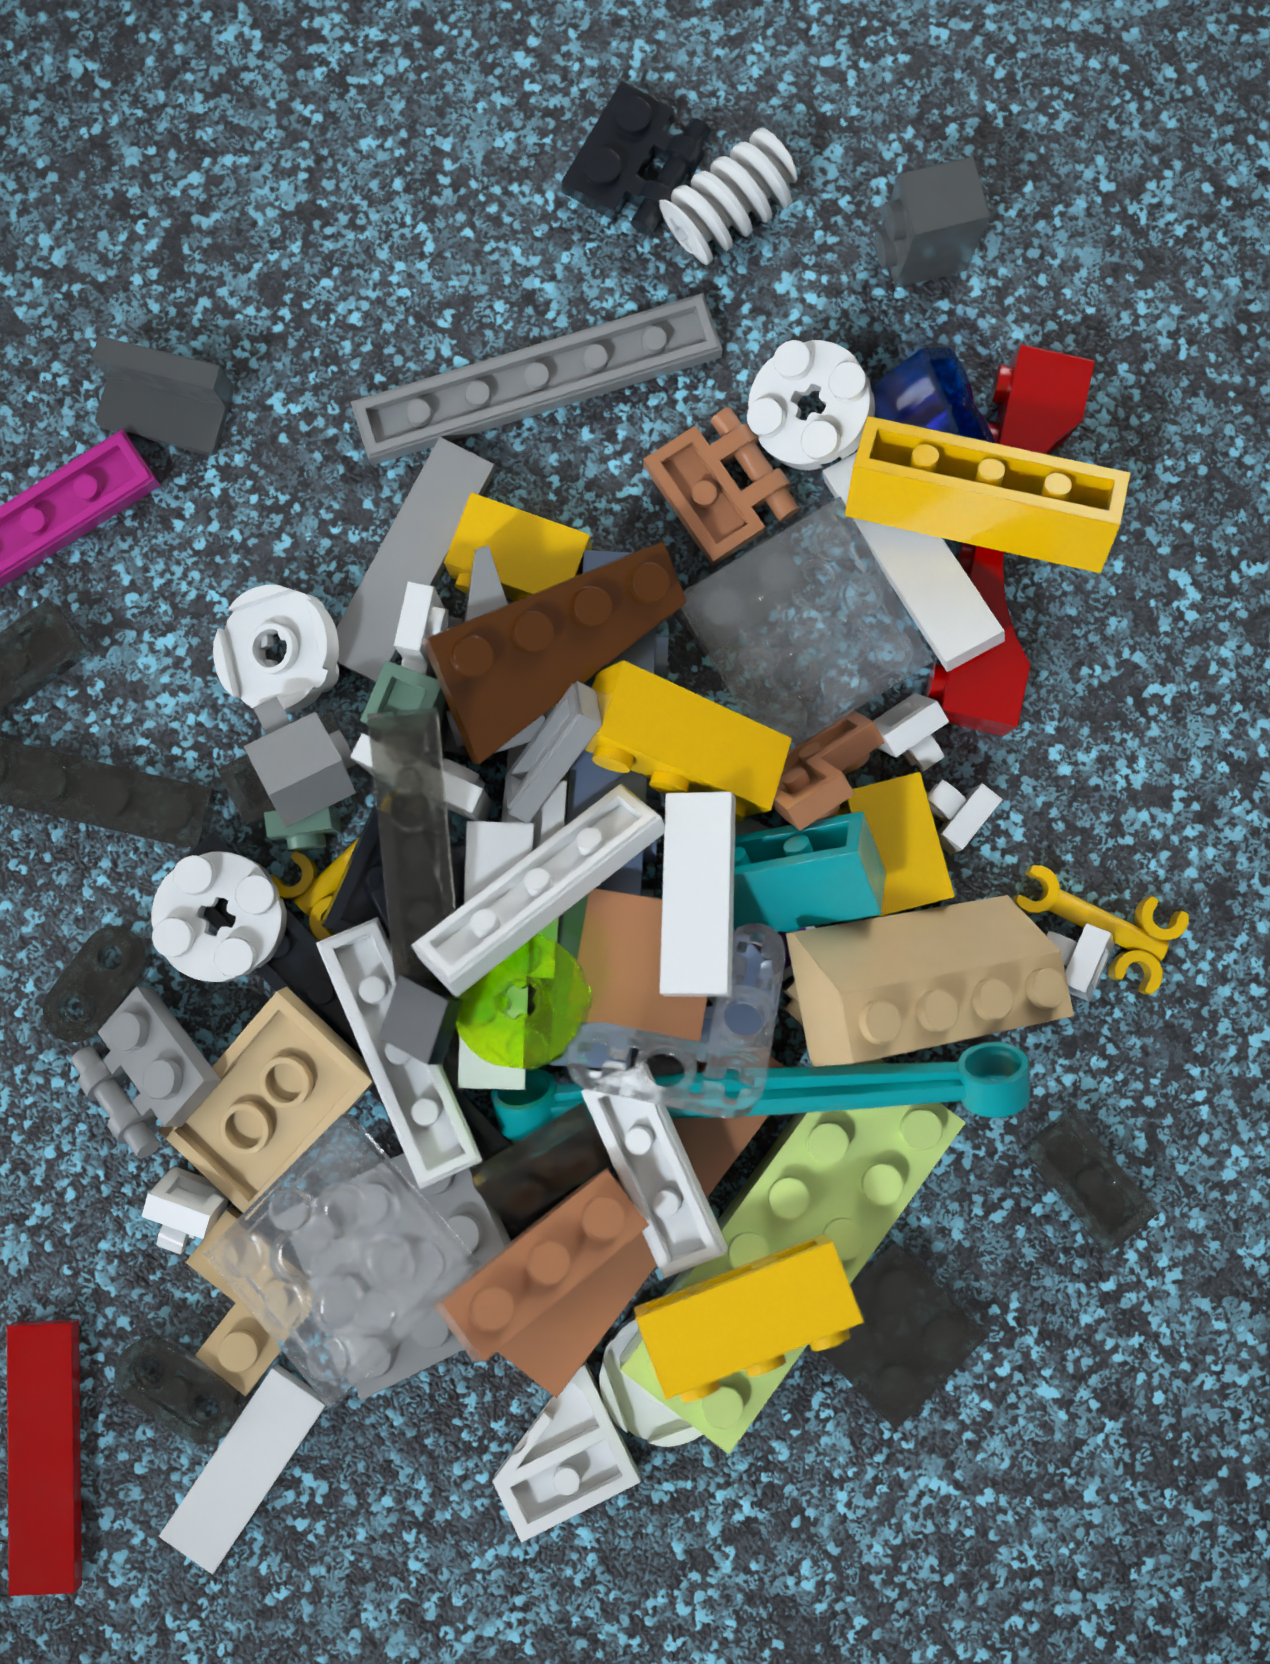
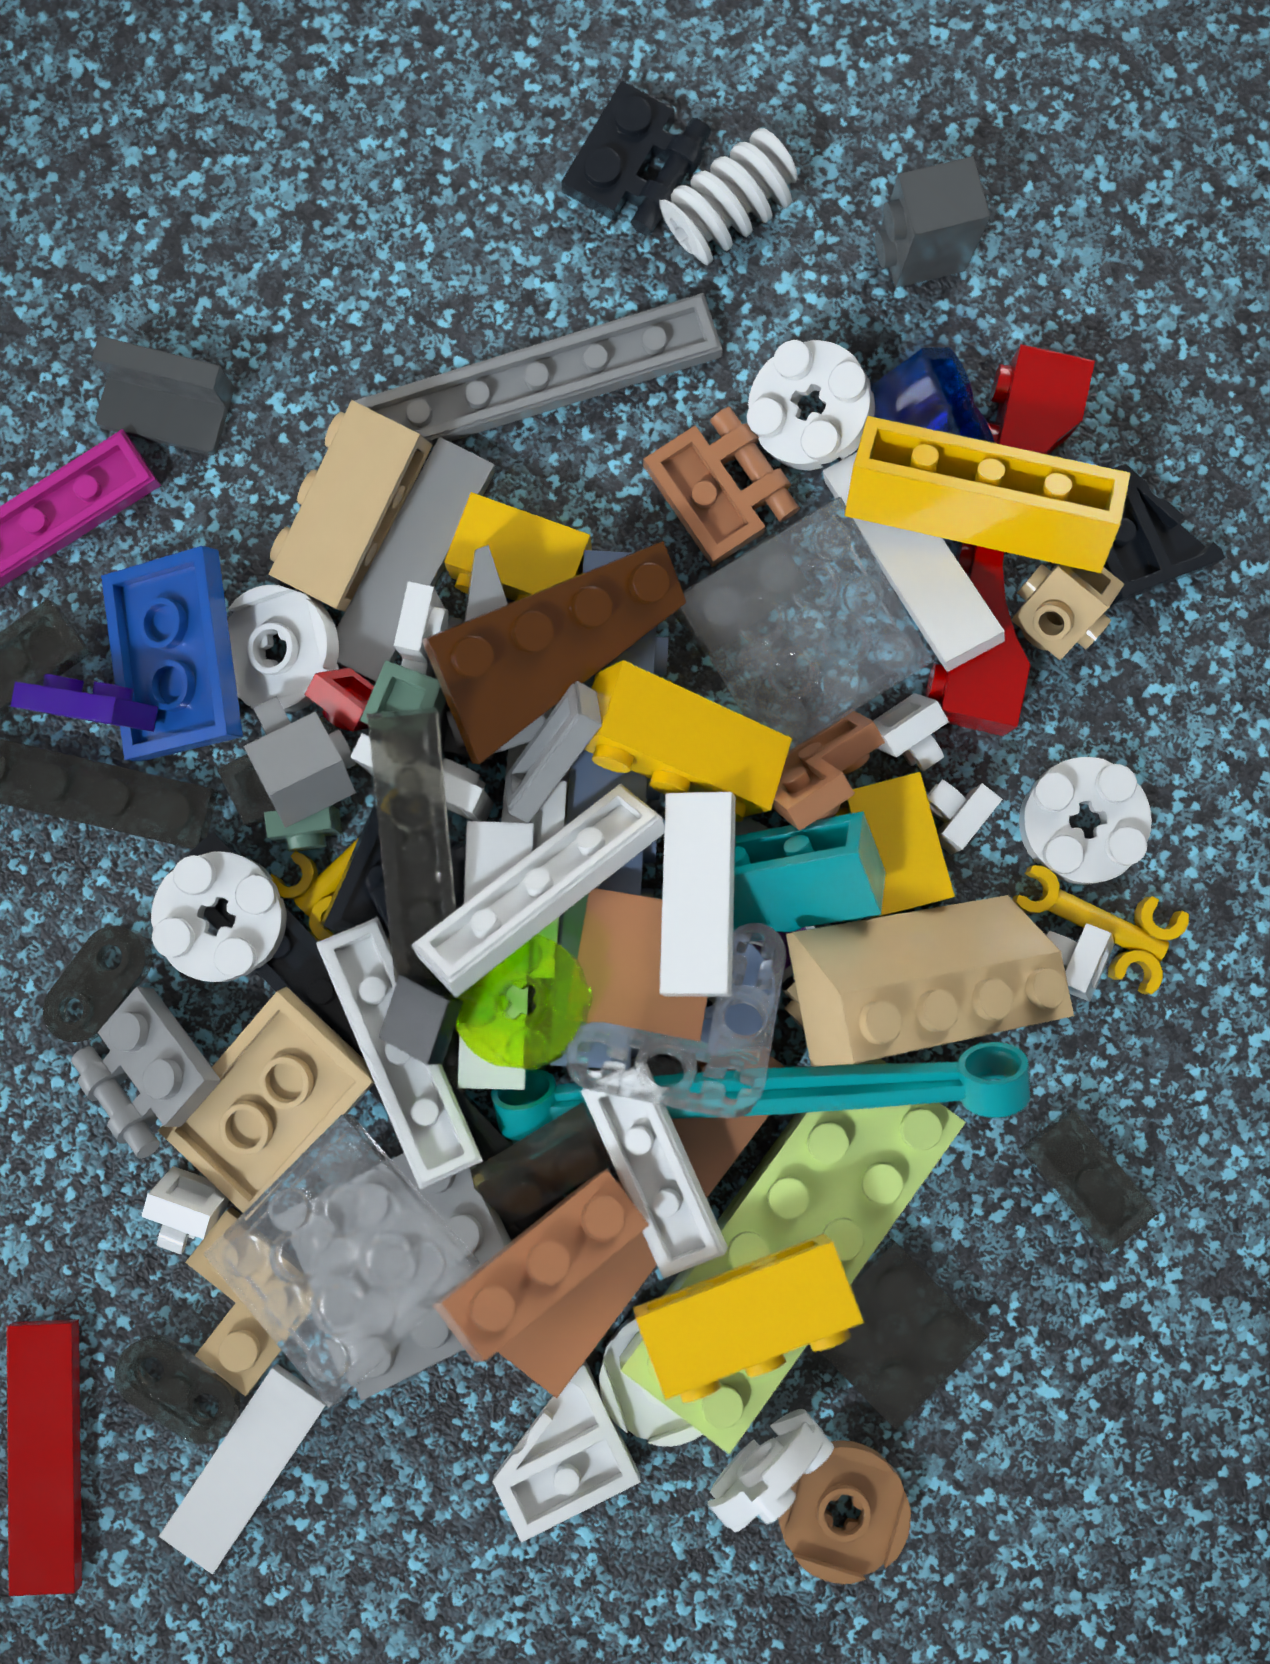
none -> dark purple plate [11,674,158,732]
none -> blue plate [101,546,243,762]
none -> tan brick [268,400,432,611]
none -> red plate [304,668,374,732]
none -> white plate [707,1409,834,1532]
none -> medium nougat plate [778,1440,911,1584]
none -> tan brick [1011,564,1124,660]
none -> white plate [1019,757,1152,885]
none -> black wing [1104,463,1226,605]

